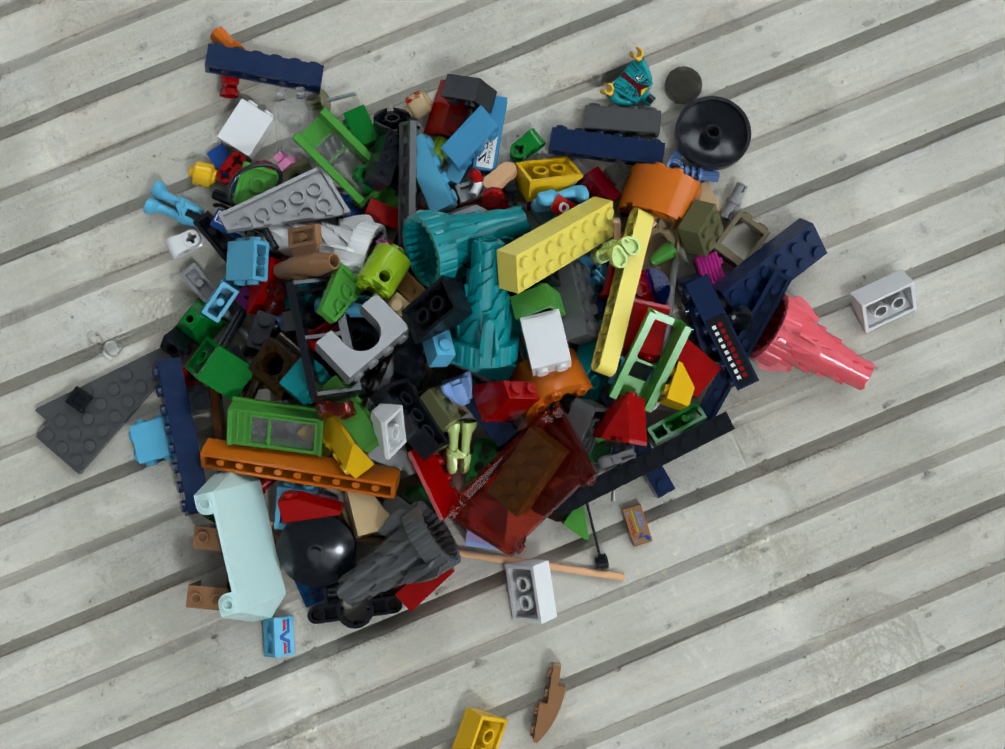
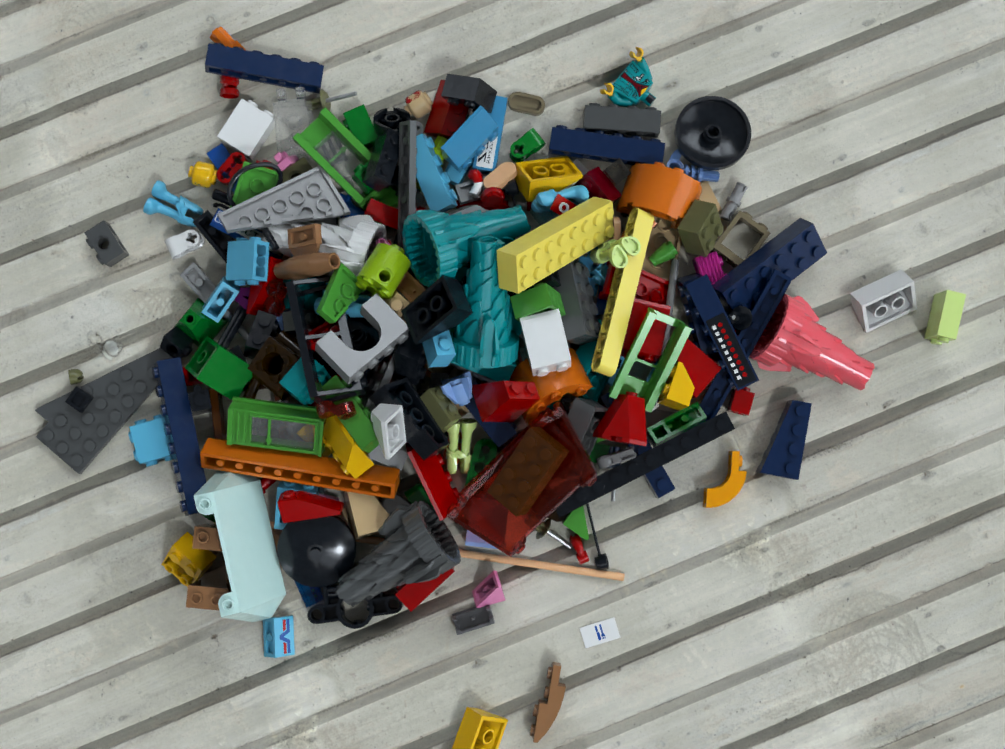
white slope [505,559,557,624] -> none
medium nougat tile [622,504,653,547] -> none
clear blue tile [645,268,670,304] -> none
clear smoke tile [665,66,703,105] -> none
none -> olive hinge [68,369,84,385]
none -> dark grey brick [84,220,129,267]
none -> yellow slope [162,532,216,587]
none -> flat silver hinge [452,605,495,635]
none -> bright pink slope [472,570,505,608]
none -> dark tan tile [508,92,545,116]
none -> piece [525,514,572,549]
none -> red arm [569,534,589,564]
none -> white sticker [580,617,621,648]
none -> light orange arch [703,451,747,508]
none -> red brick [727,387,755,416]
none -> dark blue wedge [756,400,812,480]
none -> yellowish green brick [924,290,966,345]

